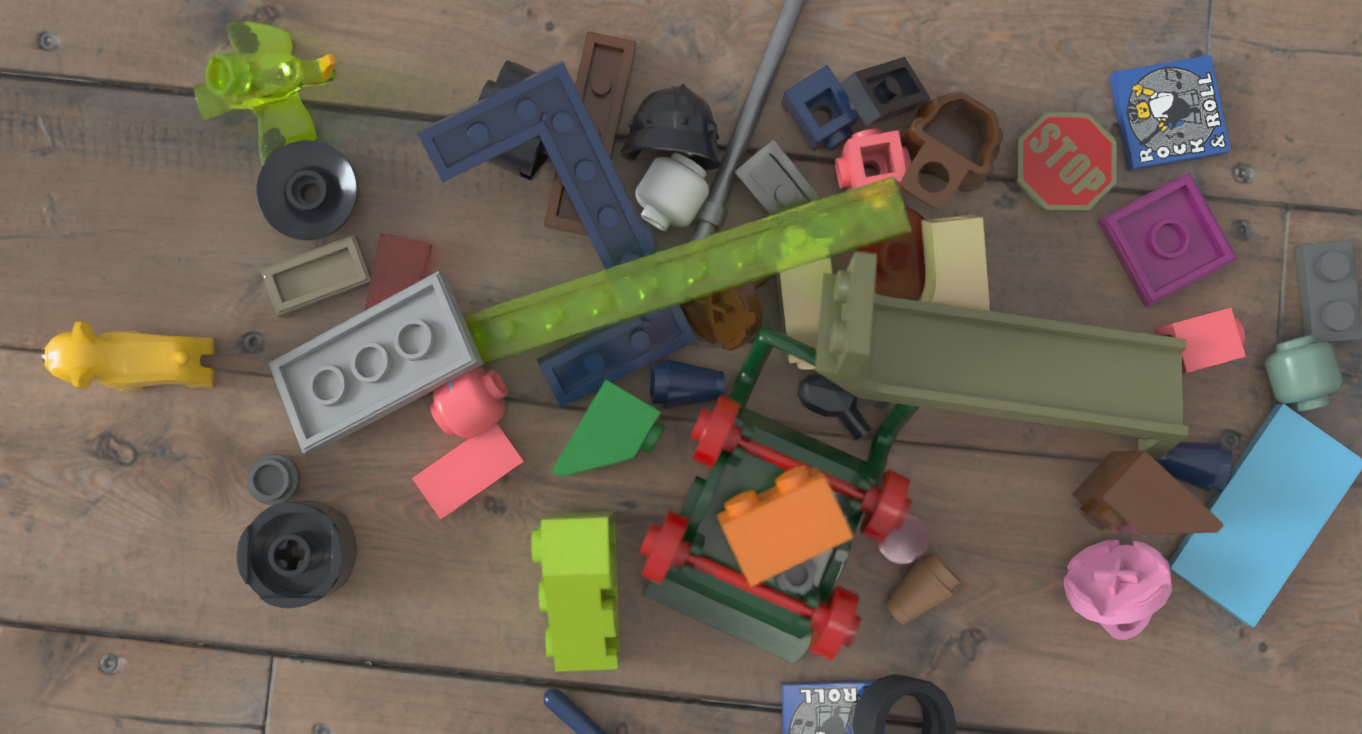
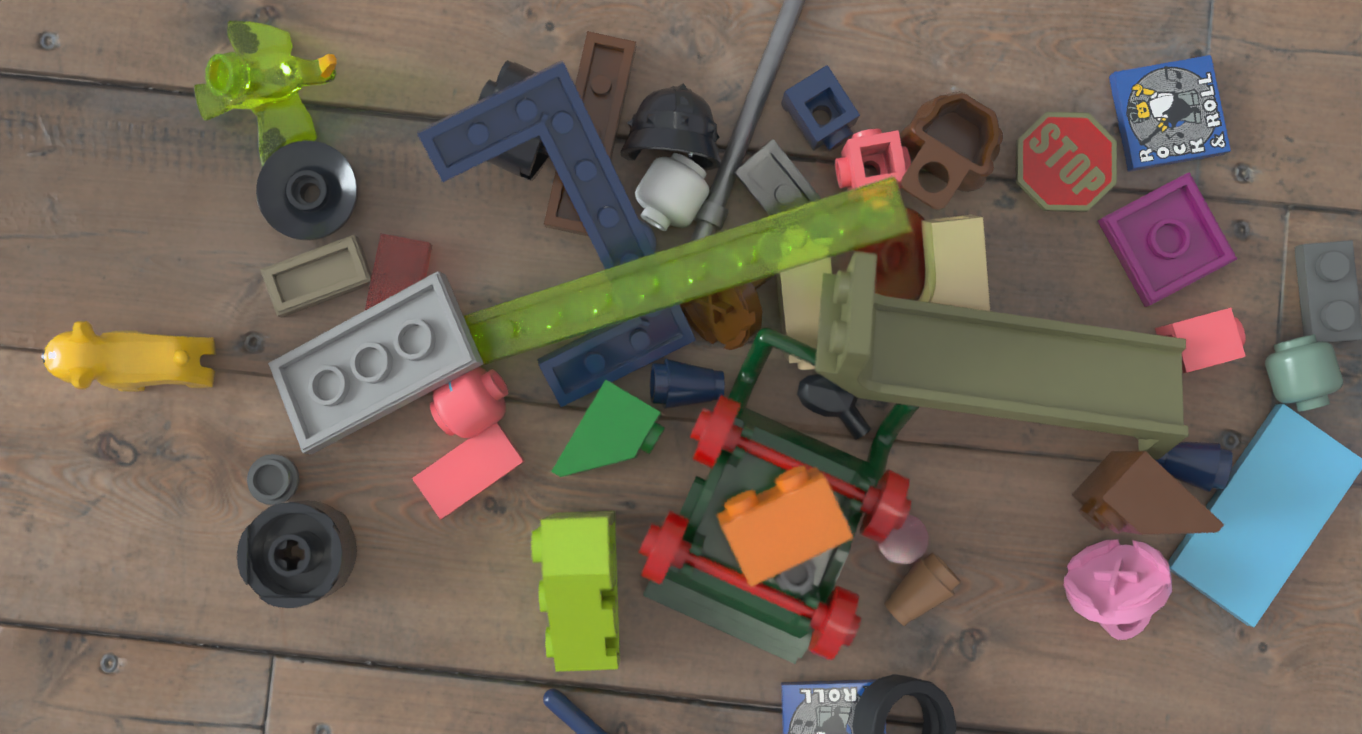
black plate [840,57,930,127] -> none

